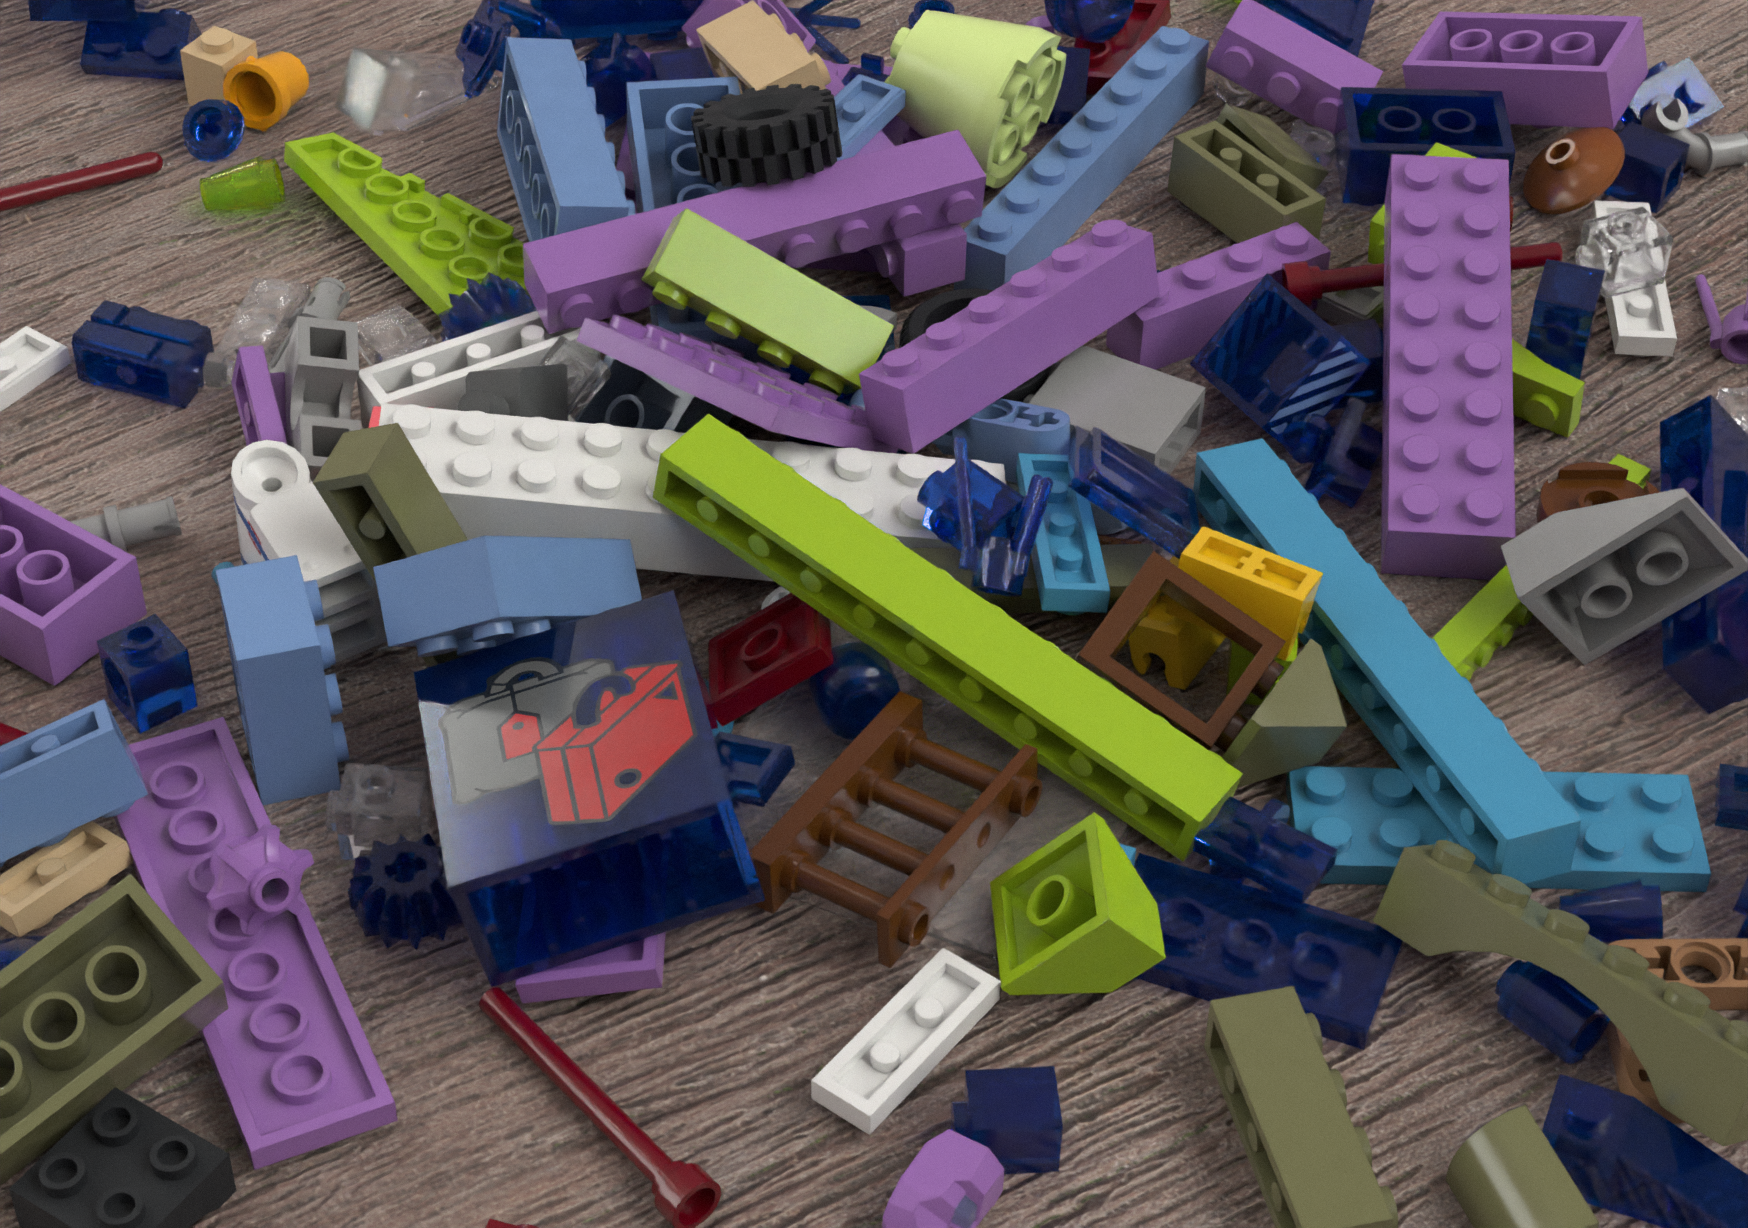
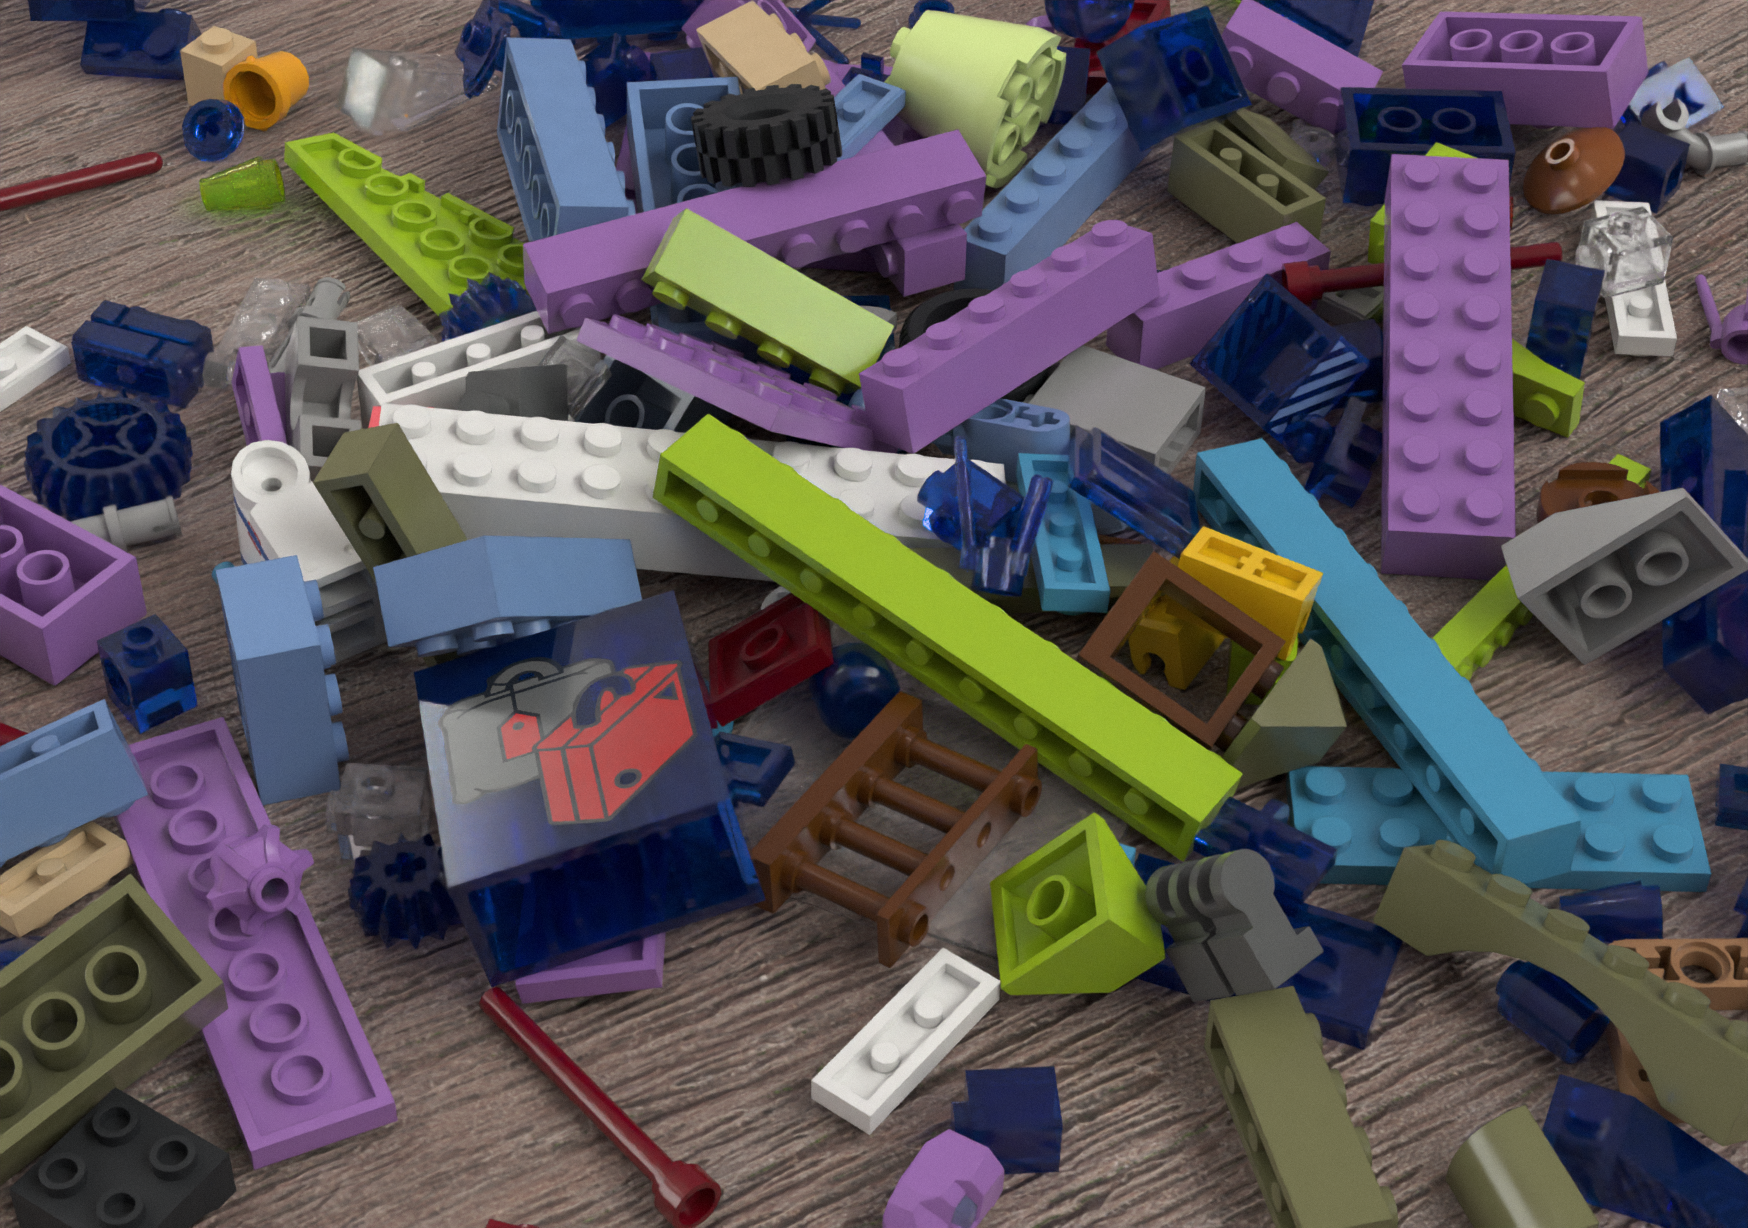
none -> clear blue gear [24,390,193,521]
none -> clear blue brick [1096,6,1252,152]
none -> dark grey legs [1145,849,1324,1002]

